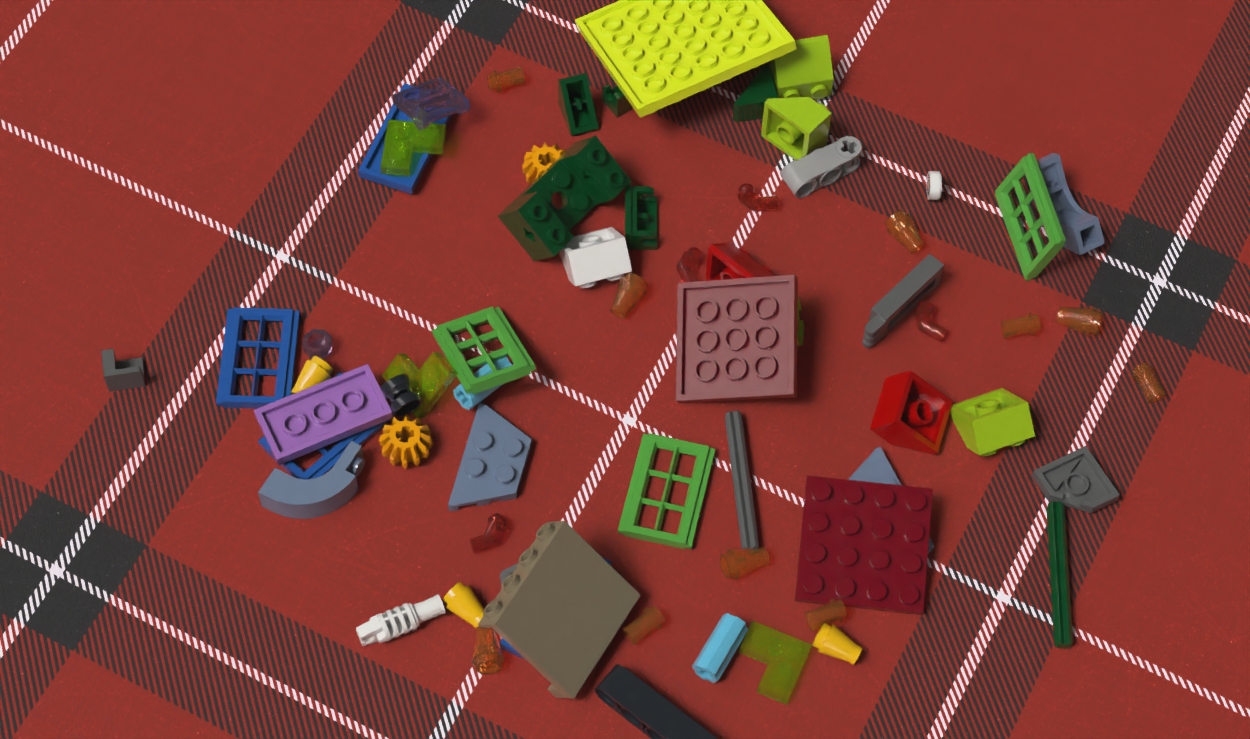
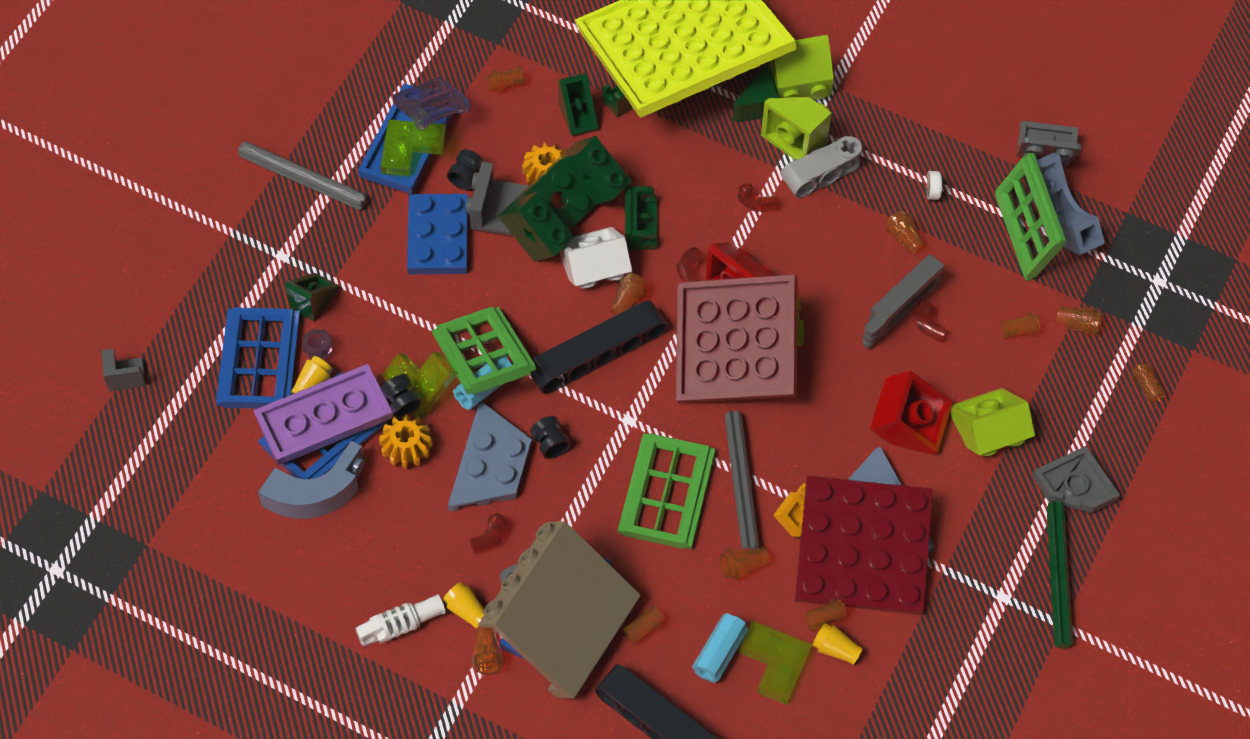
none -> dark grey axle [238,141,367,210]
none -> dark green slope [285,273,340,322]
none -> blue plate [407,194,468,275]
none -> black wheel [446,149,484,190]
none -> dark grey bracket [466,162,529,236]
none -> black beam [530,300,668,394]
none -> black wheel [530,416,571,459]
none -> light orange plate [773,483,806,537]
none -> dark grey bracket [1016,120,1081,166]

